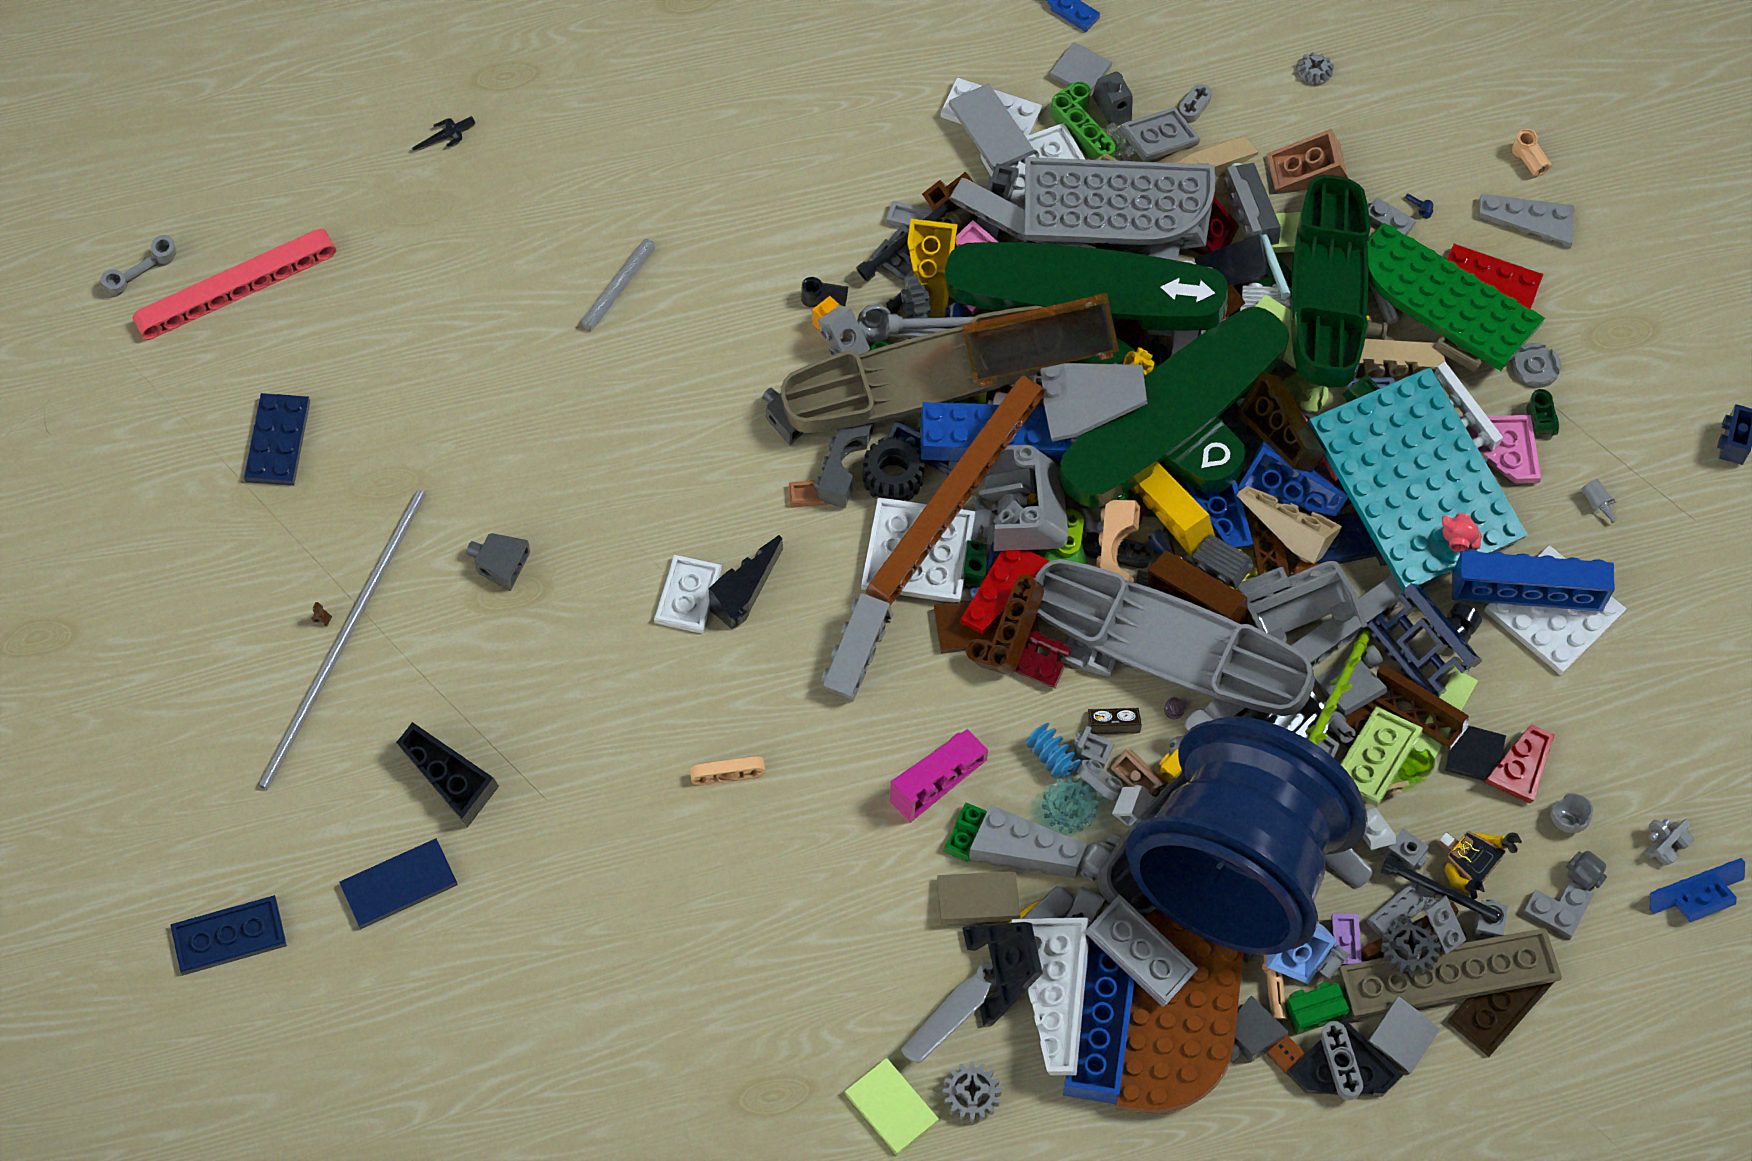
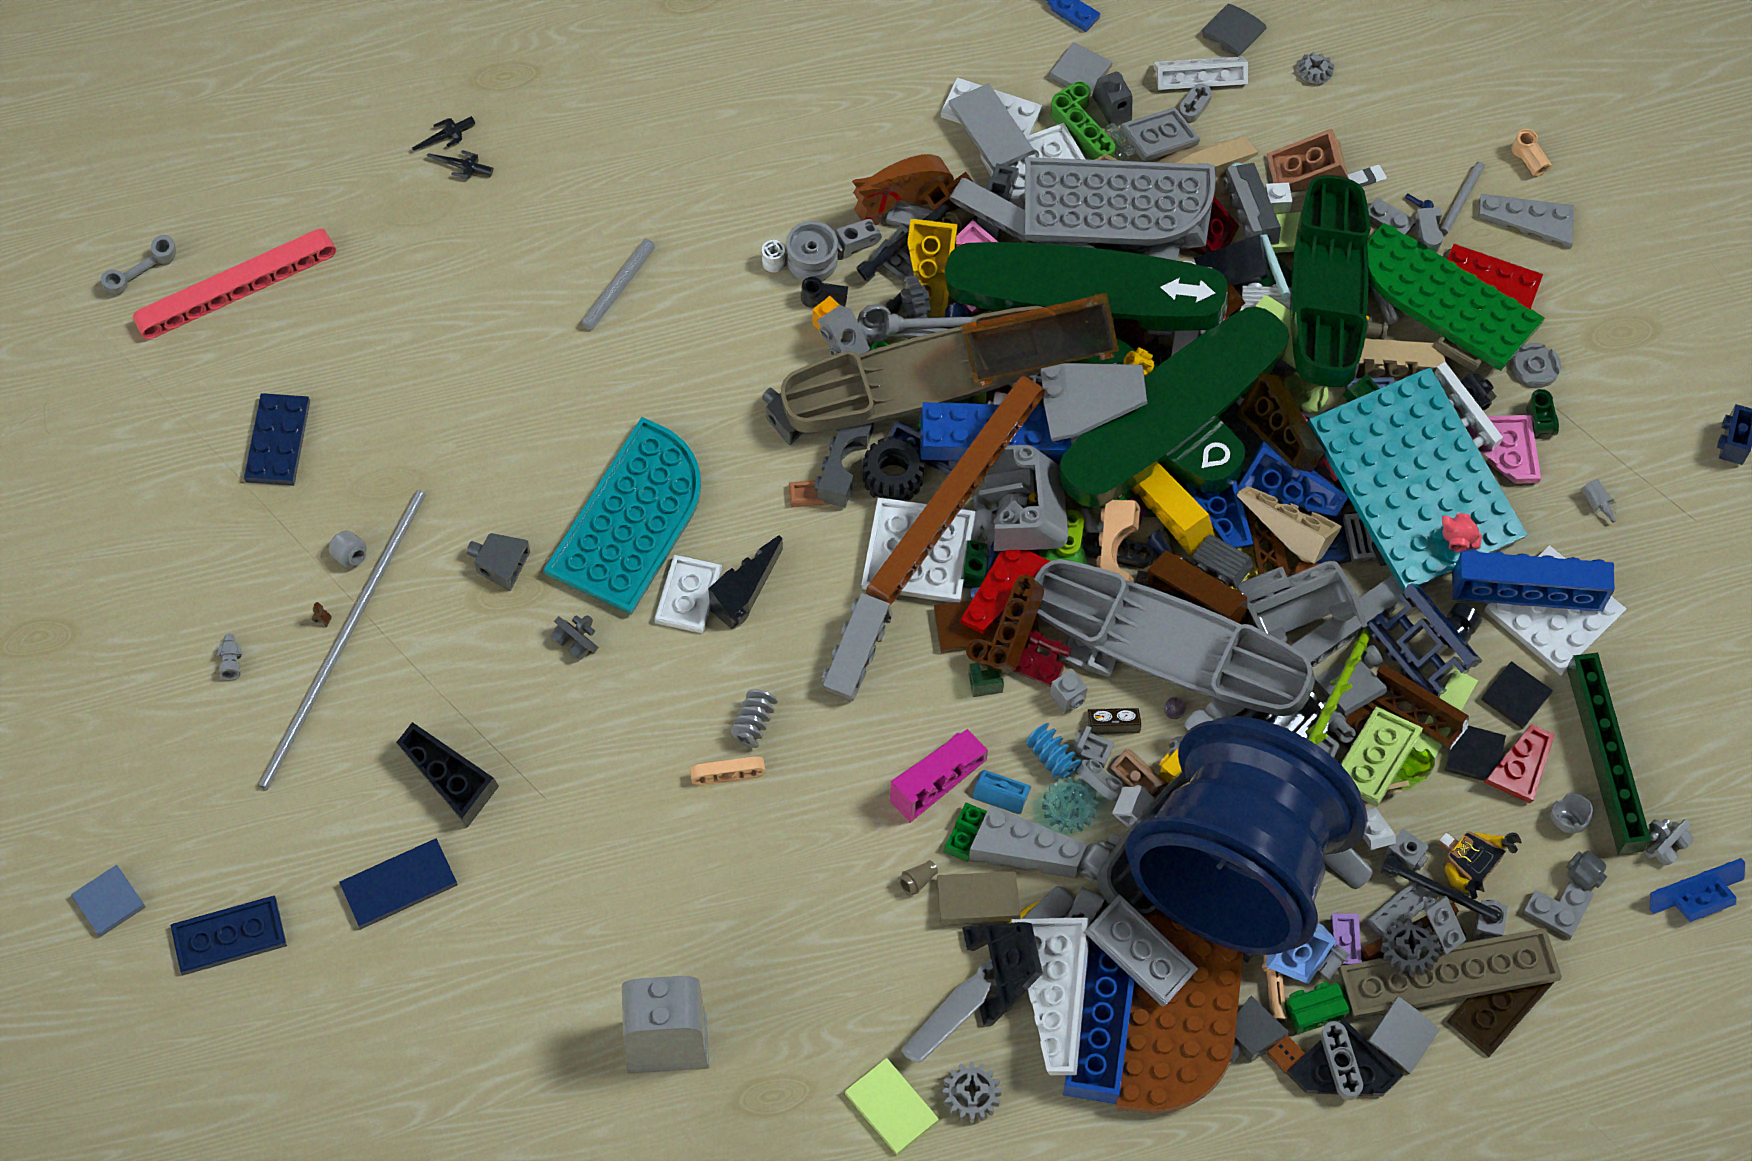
none -> sand blue tile [71,865,145,937]
none -> light grey piece [217,633,242,680]
none -> light grey head [329,530,367,567]
none -> black piece [427,150,493,179]
none -> teal plate [544,417,701,615]
none -> dark grey hips [550,615,599,660]
none -> light grey piece [622,976,709,1073]
none -> light grey piece [730,689,778,748]
none -> white wheel [762,240,785,272]
none -> light grey wheel [786,221,838,281]
none -> light grey leg [835,219,882,259]
none -> dark orange animal [852,154,954,225]
none -> dark tan cone [898,860,938,895]
none -> clear green panel [968,663,1004,697]
none -> dark azure slope [973,770,1031,814]
none -> light grey brick [1050,669,1087,713]
none -> white fence [1153,56,1248,90]
none -> dark grey slope [1201,3,1267,56]
none -> white brick [1265,183,1292,214]
none -> light grey tile [1343,513,1377,563]
none -> white sticker [1348,165,1387,187]
none -> light grey leg [1414,207,1443,253]
none -> light grey bar [1439,161,1485,235]
none -> black brick [1460,372,1497,411]
none -> black tile [1481,661,1553,729]
none -> dark green brick [1567,652,1651,855]

